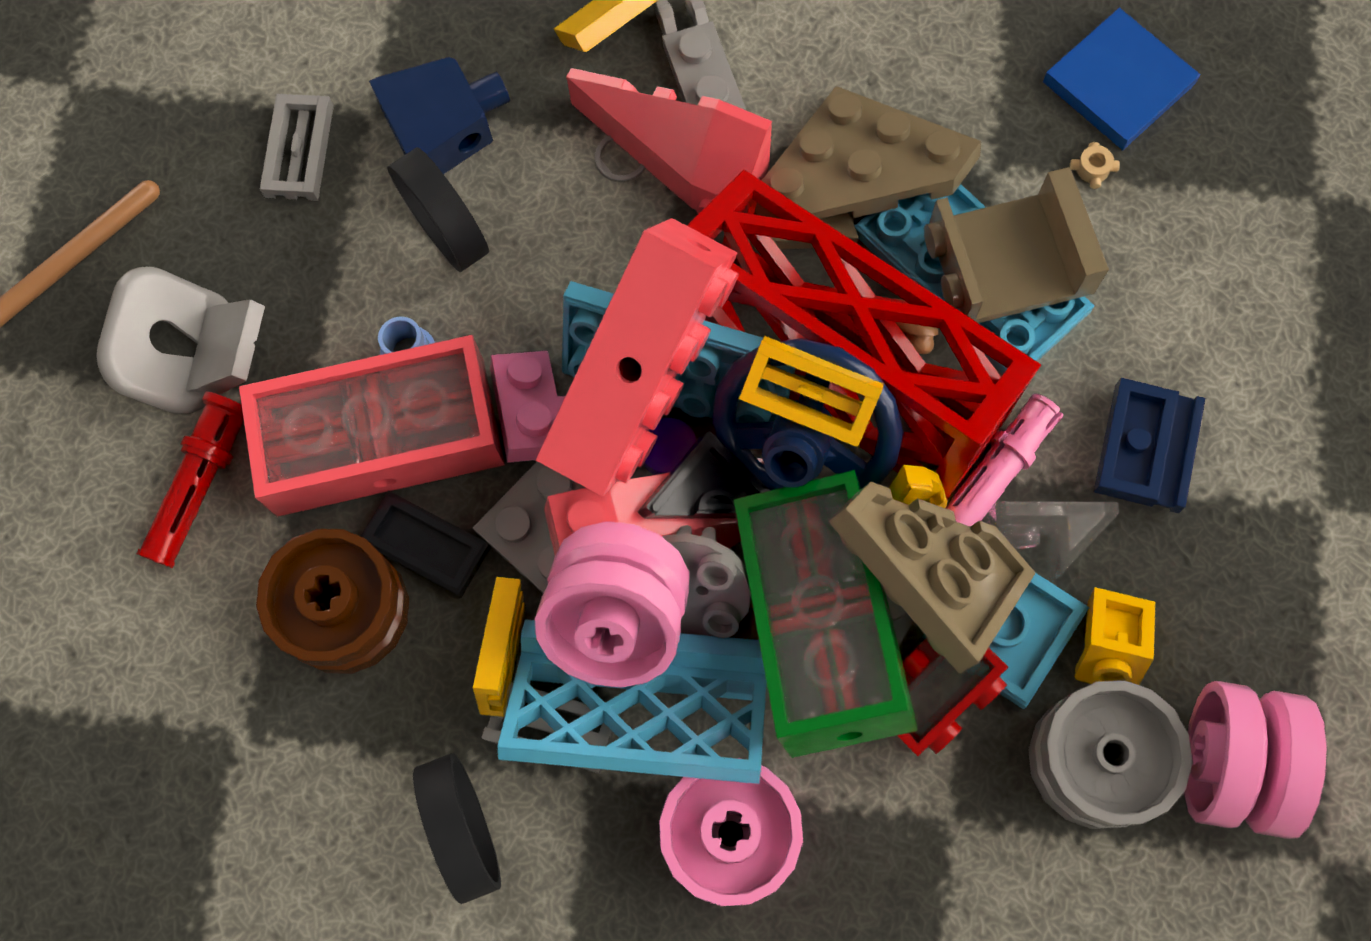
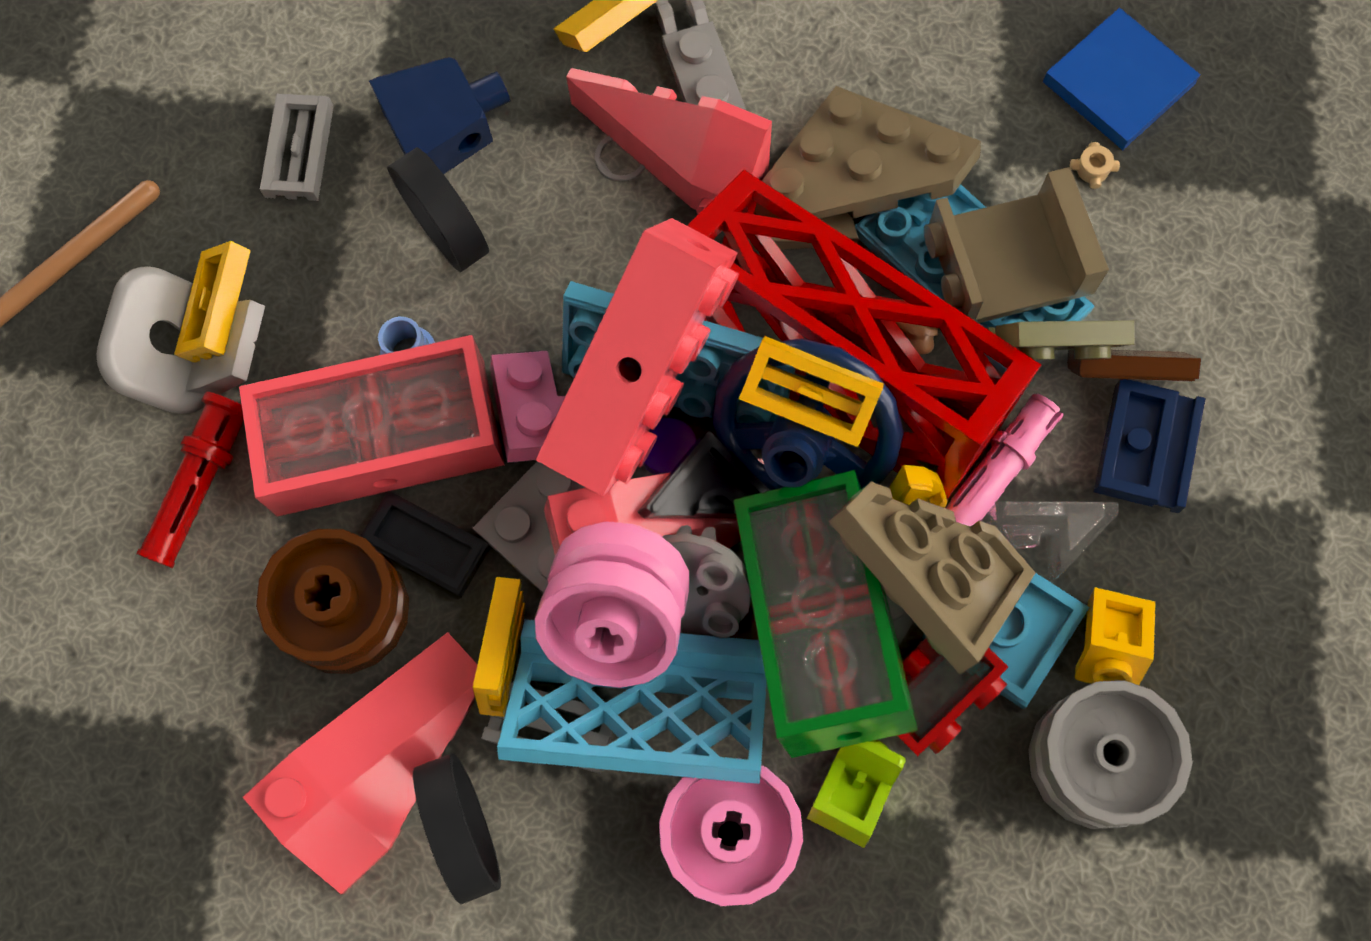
bright pink wheel [1184,681,1327,839] -> none
none -> yellow tile [174,241,251,363]
none -> coral wedge [243,632,478,894]
none -> lime bracket [807,740,906,848]
none -> olive plate [987,320,1135,360]
none -> reddish brown tile [1067,349,1201,381]

